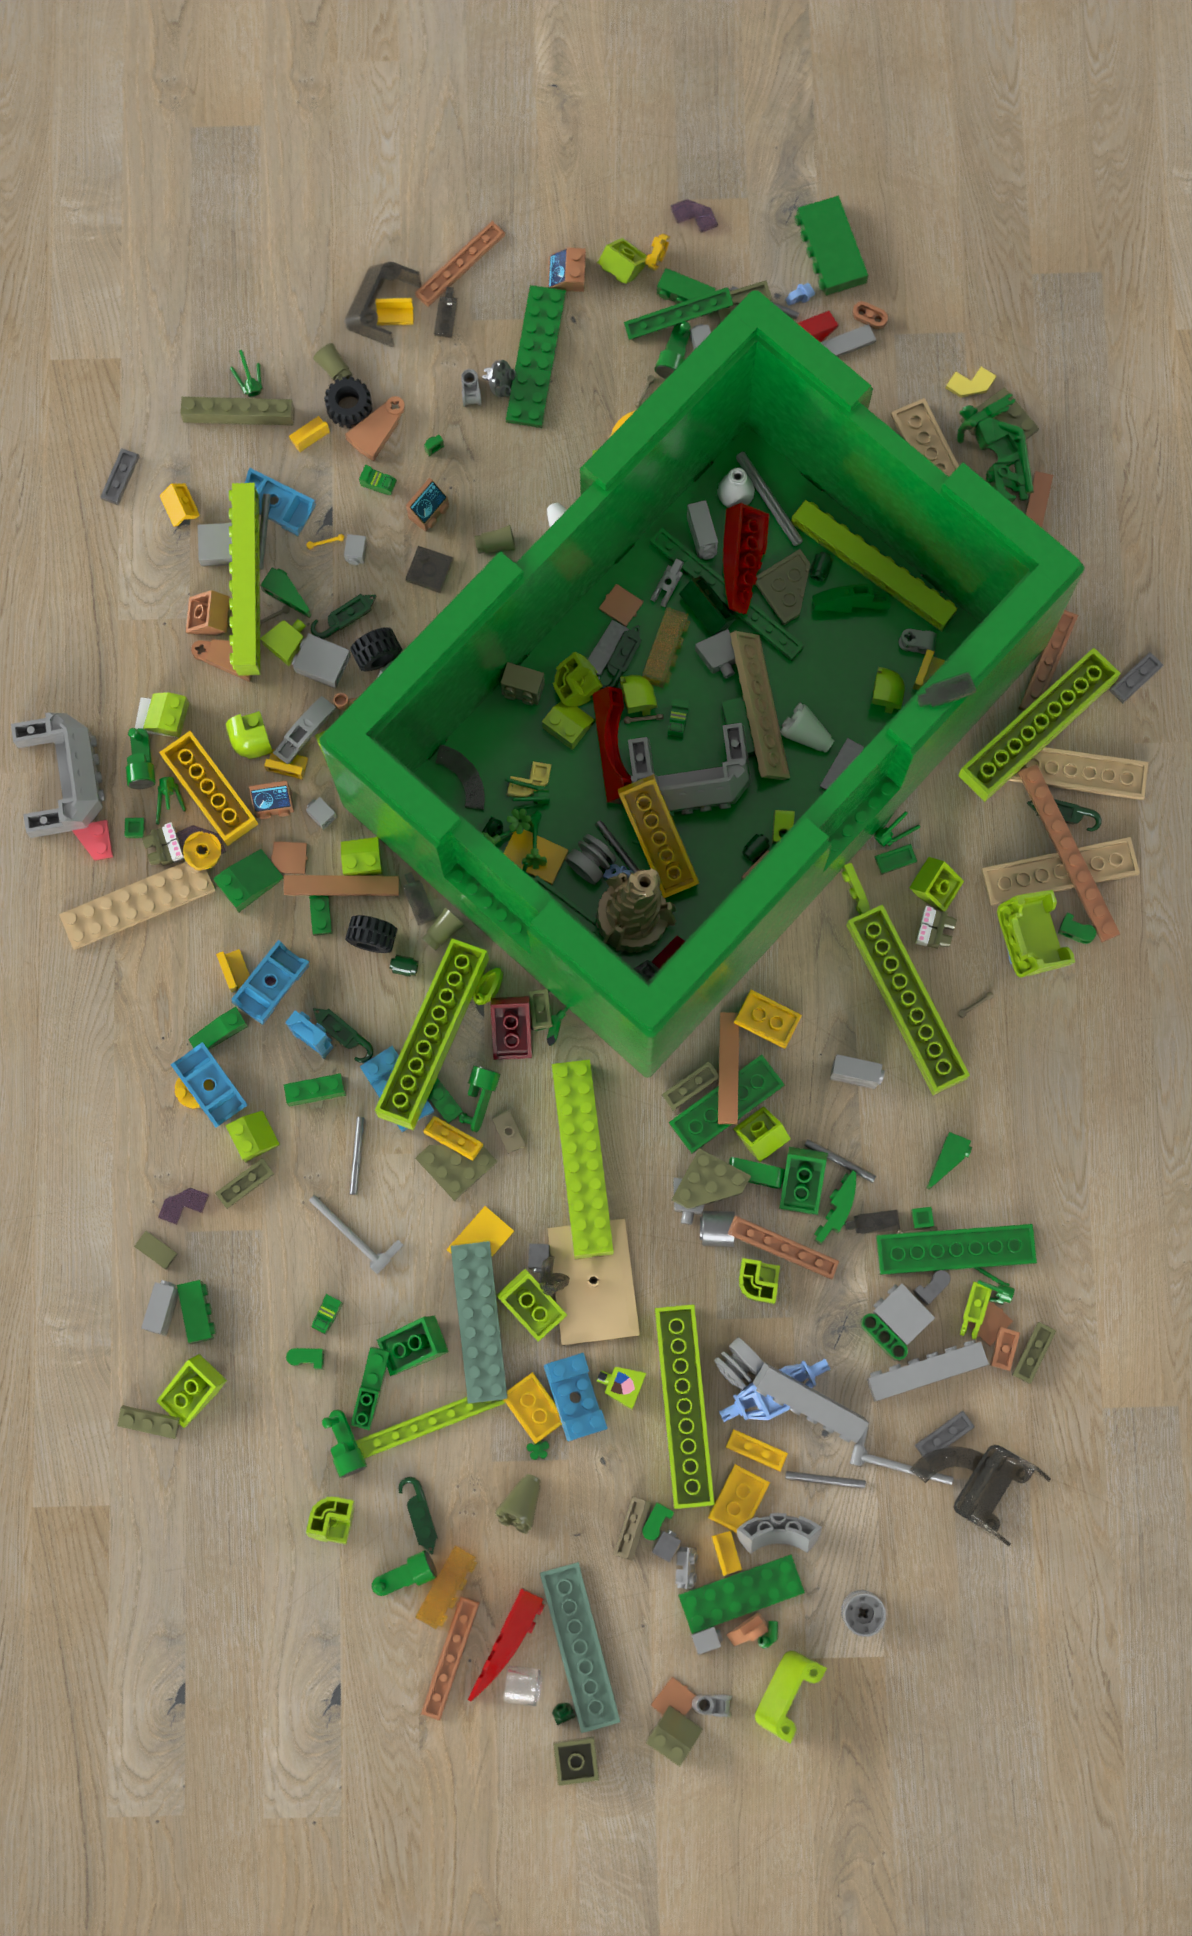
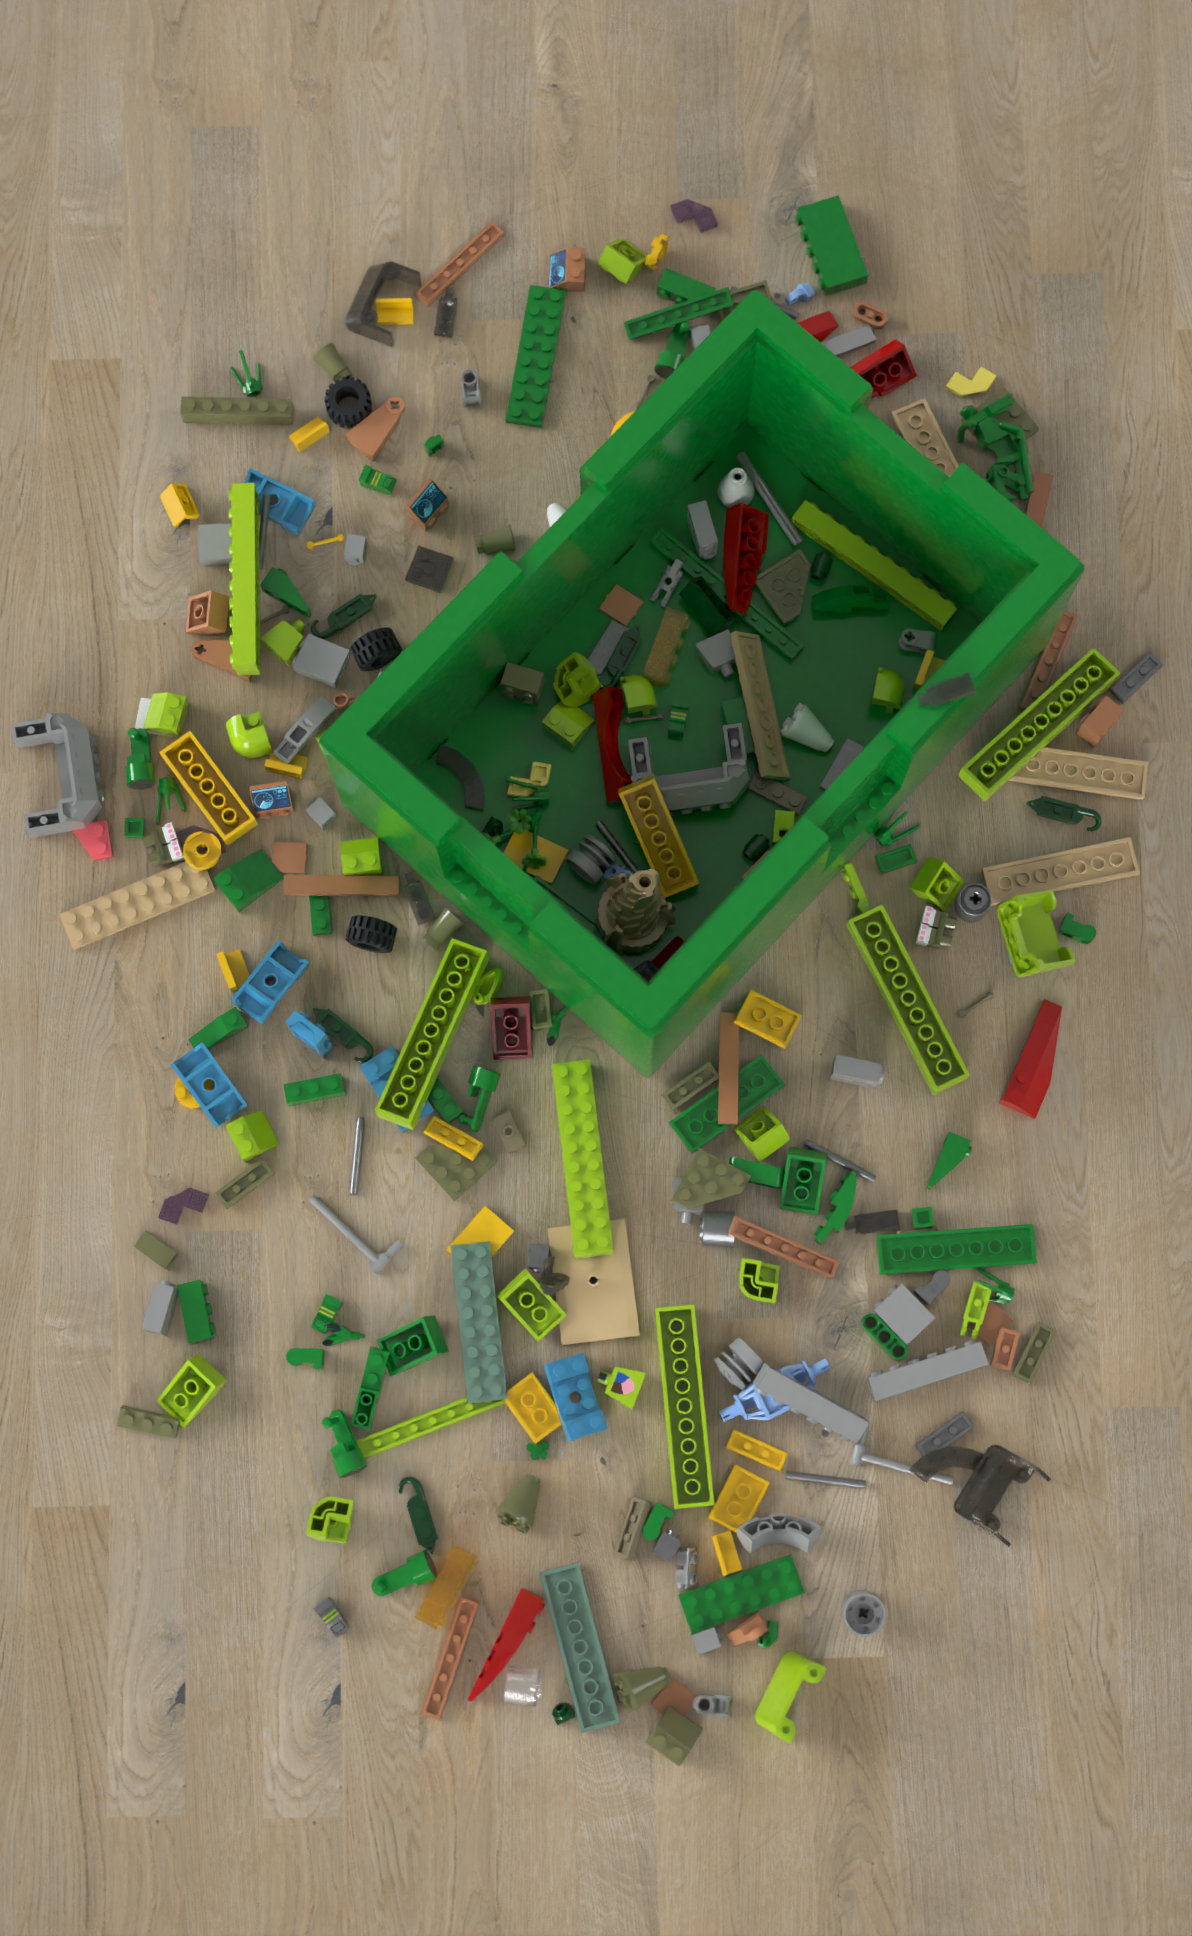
flat silver tile [100,448,140,505] -> none
dark green brick [390,955,419,977] -> none
flat silver plate [482,360,515,397] -> none
olive brick [553,1737,599,1786] -> none
nougat plate [1019,764,1120,943] -> none
none -> flat silver leg [314,1597,350,1638]
none -> green piece [322,1322,365,1346]
none -> olive cone [612,1667,671,1713]
none -> dark tan plate [748,772,807,815]
none -> red wedge [850,339,917,400]
none -> flat silver piece [954,883,992,923]
none -> red wedge [999,999,1062,1119]
none -> nougat brick [1077,696,1124,748]

